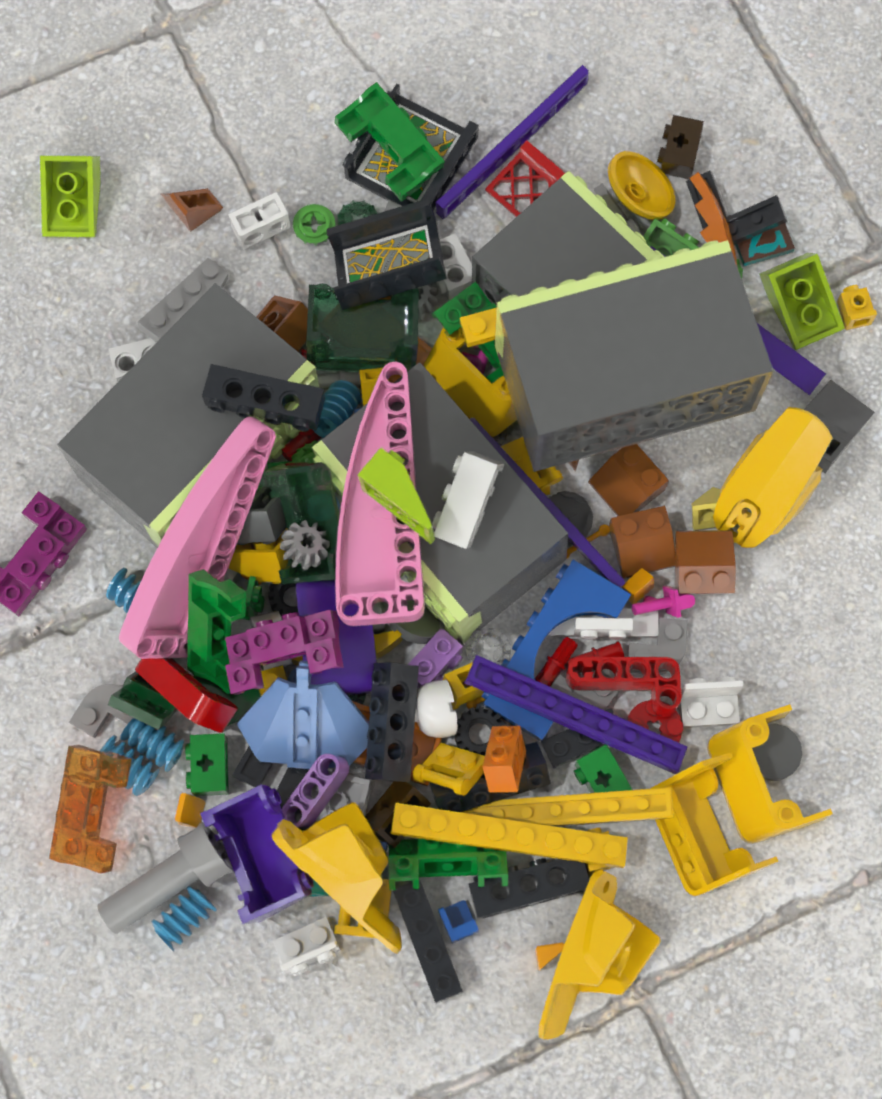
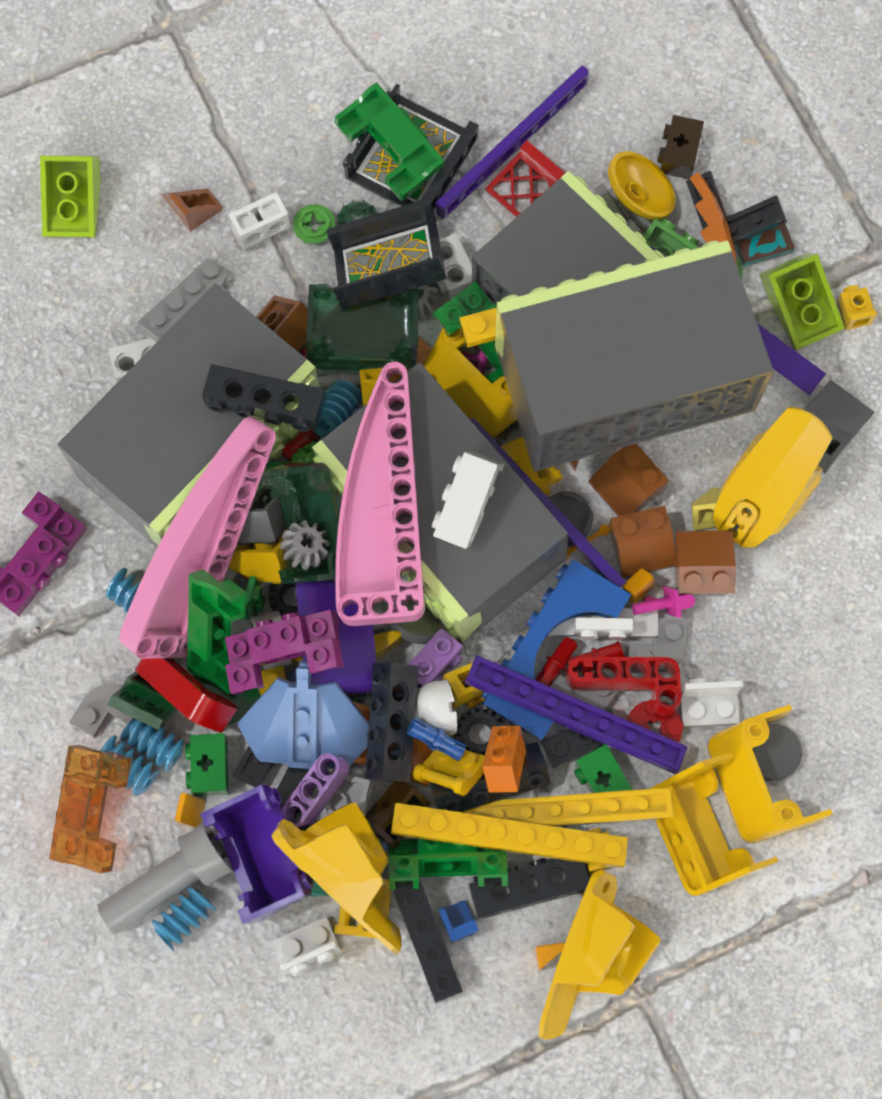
lime slope [358,447,435,544] -> none
none -> blue pin [407,717,466,761]

